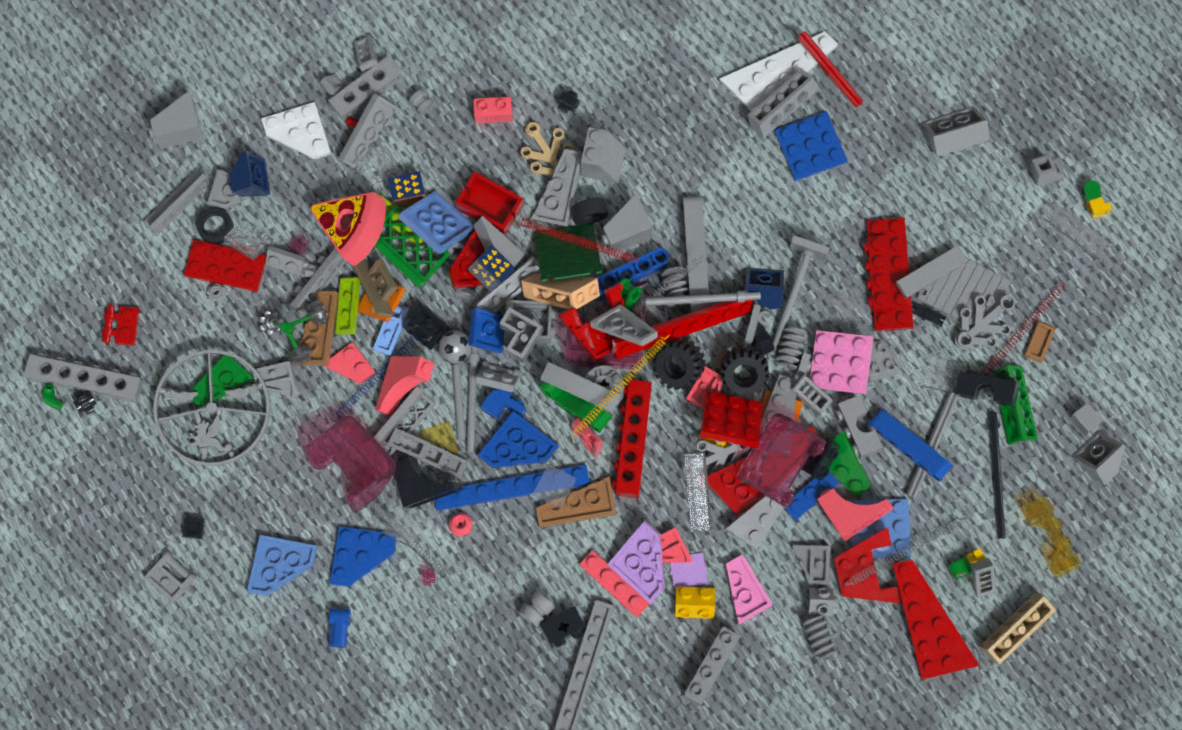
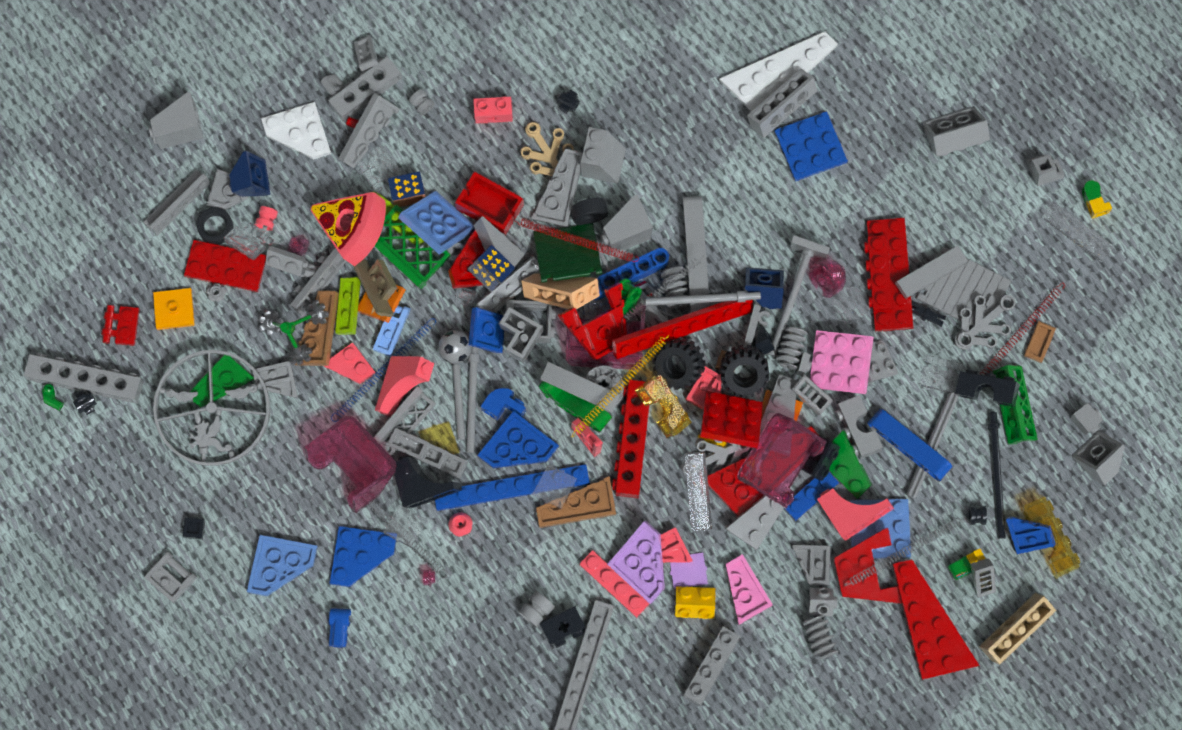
black bracket [402,304,450,350] -> none
light grey plate [476,361,521,392] -> none
light grey wing [590,304,657,346] -> none
red axle [798,31,863,107] -> none
none -> light orange plate [153,288,195,330]
none -> coral wheel [255,206,278,231]
none -> clear yellow arch [635,375,692,438]
none -> clear pink cylinder [809,259,846,298]
none -> black wheel [969,505,987,525]
none -> blue wing [1006,516,1056,554]

